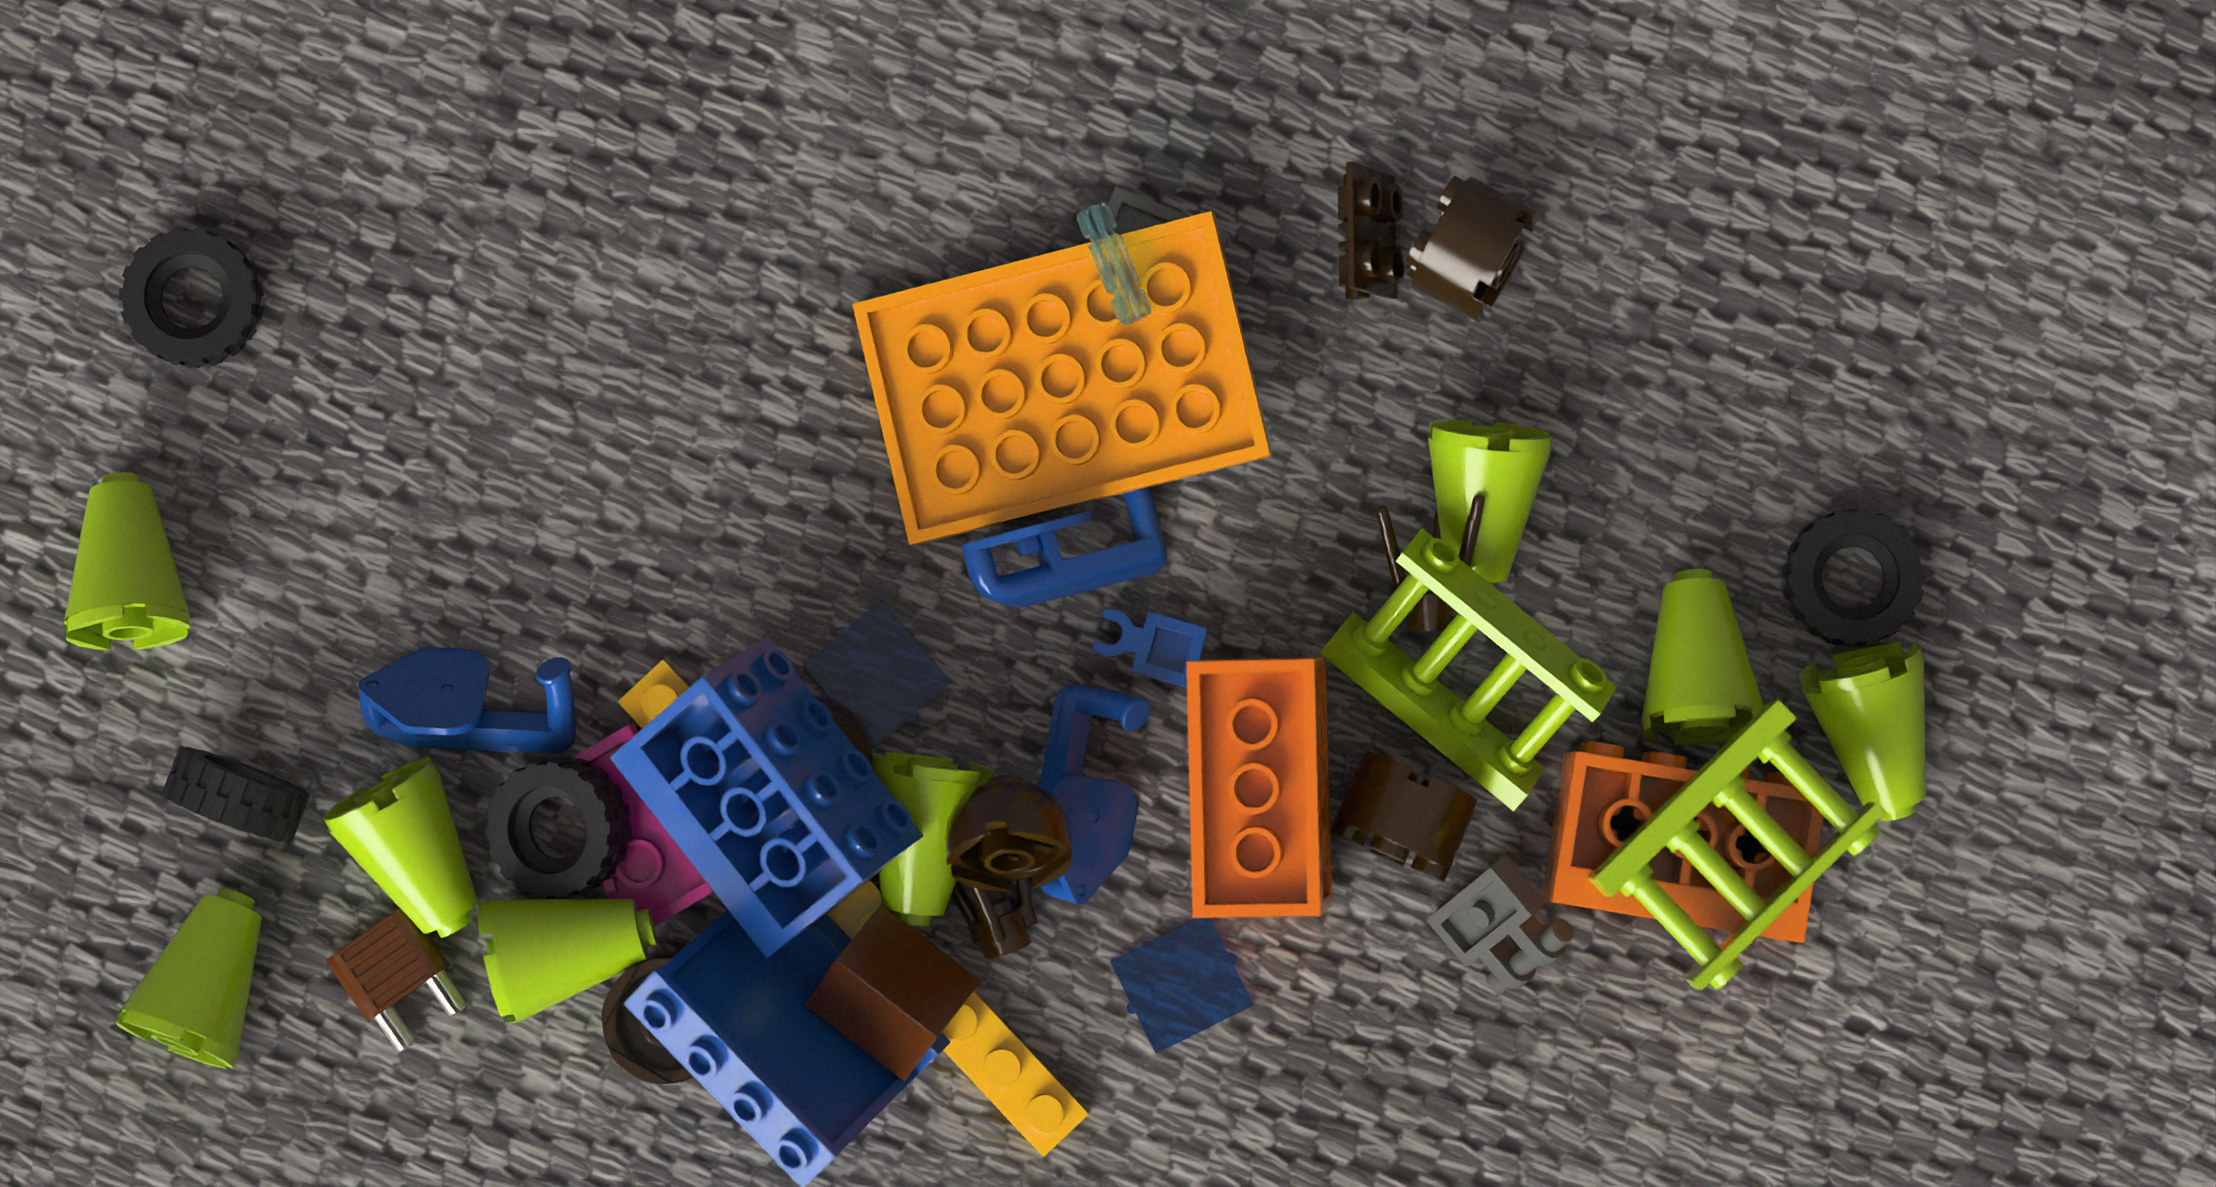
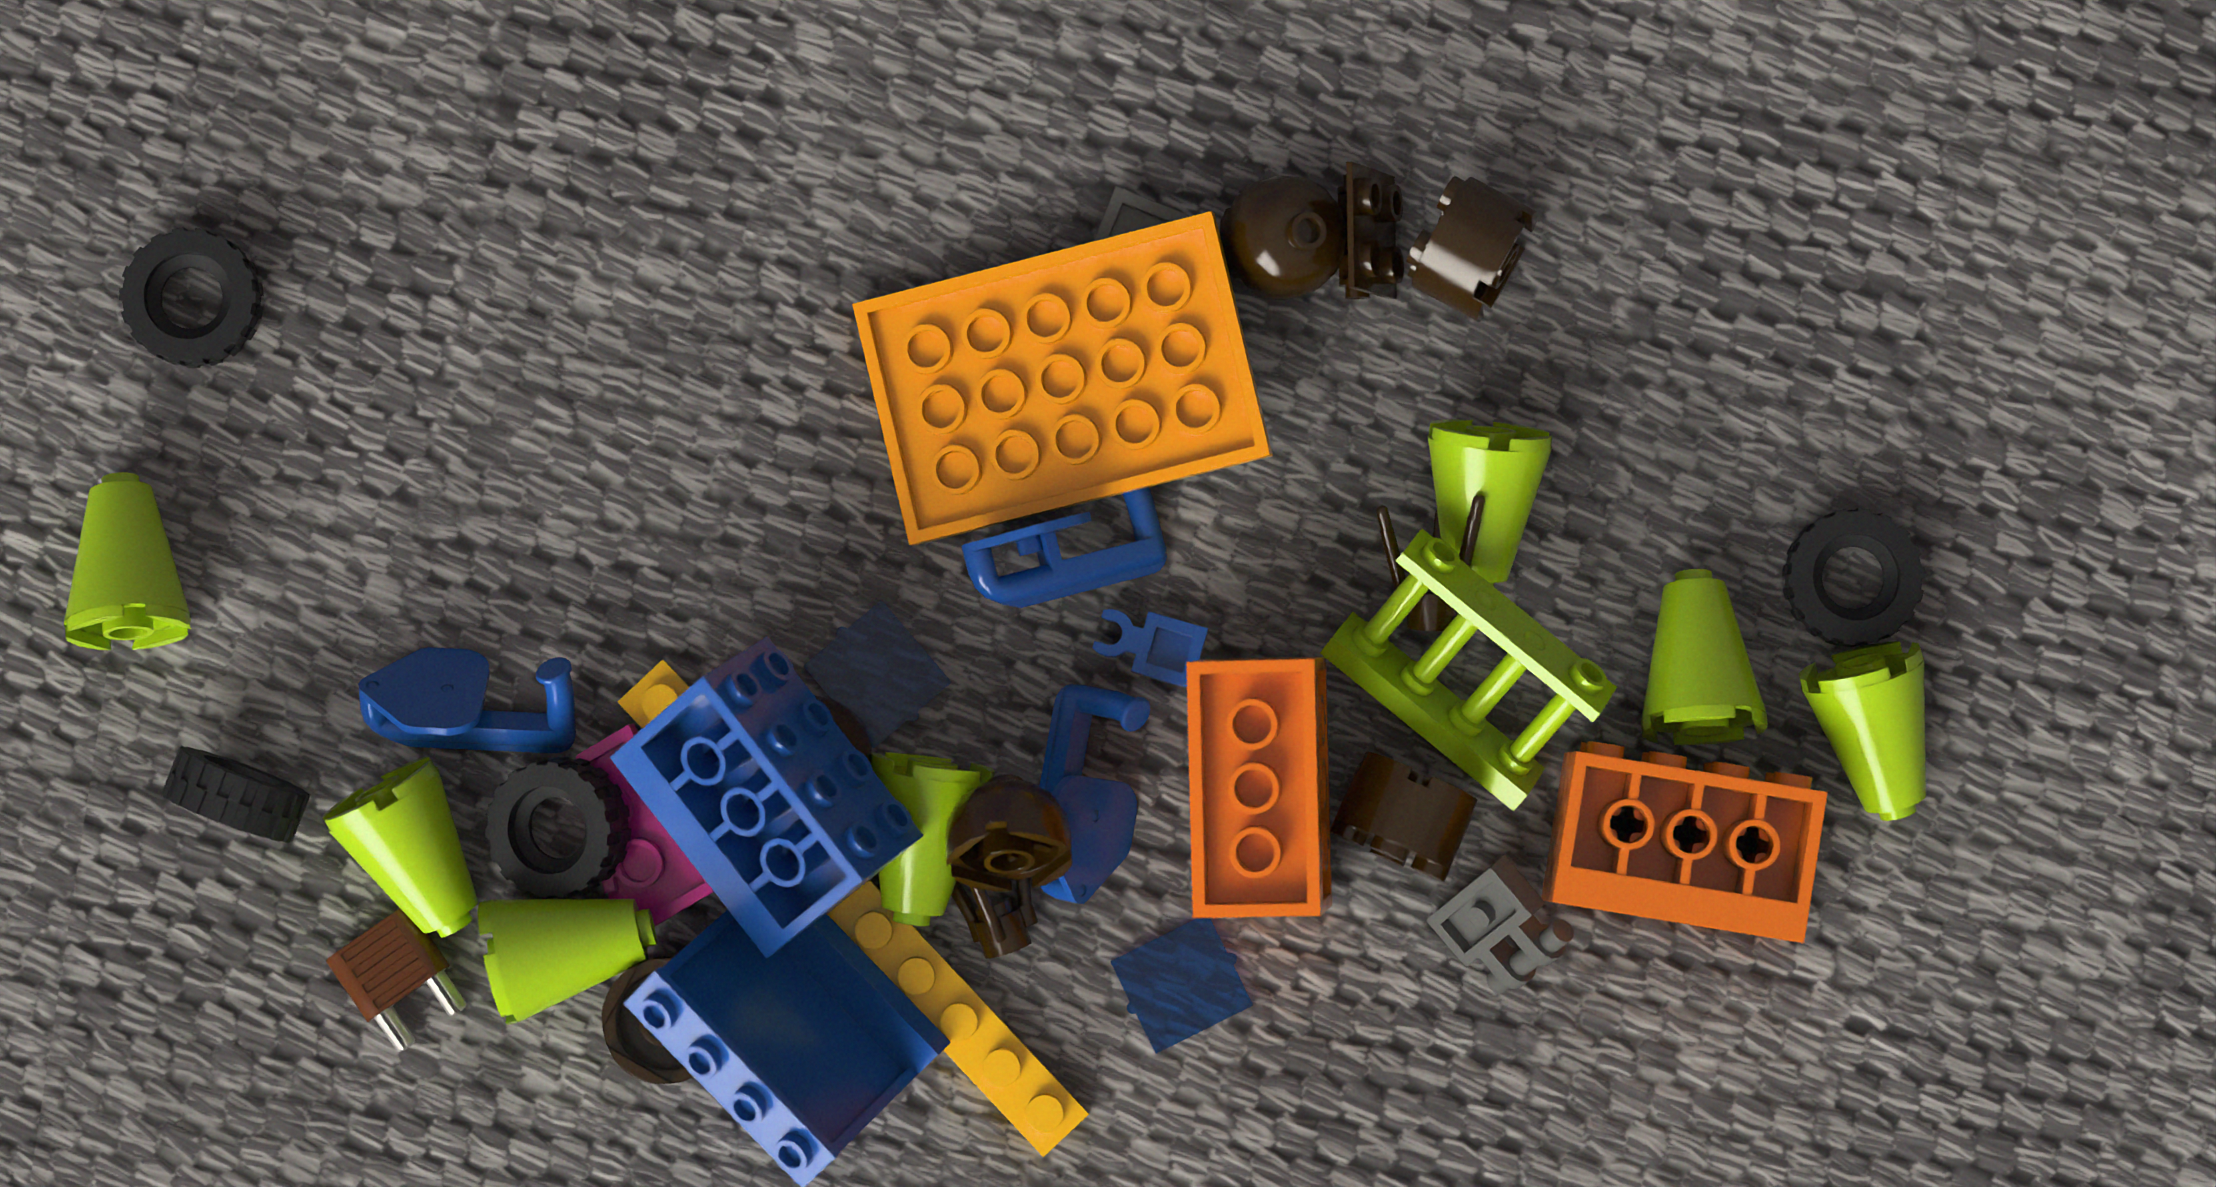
lime cone [116,887,262,1069] -> none
reddish brown slope [805,904,982,1082] -> none
clear light blue axle [1077,203,1151,325] -> none
lime fence [1588,700,1886,991] -> none
none -> dark brown cylinder [1220,175,1347,301]

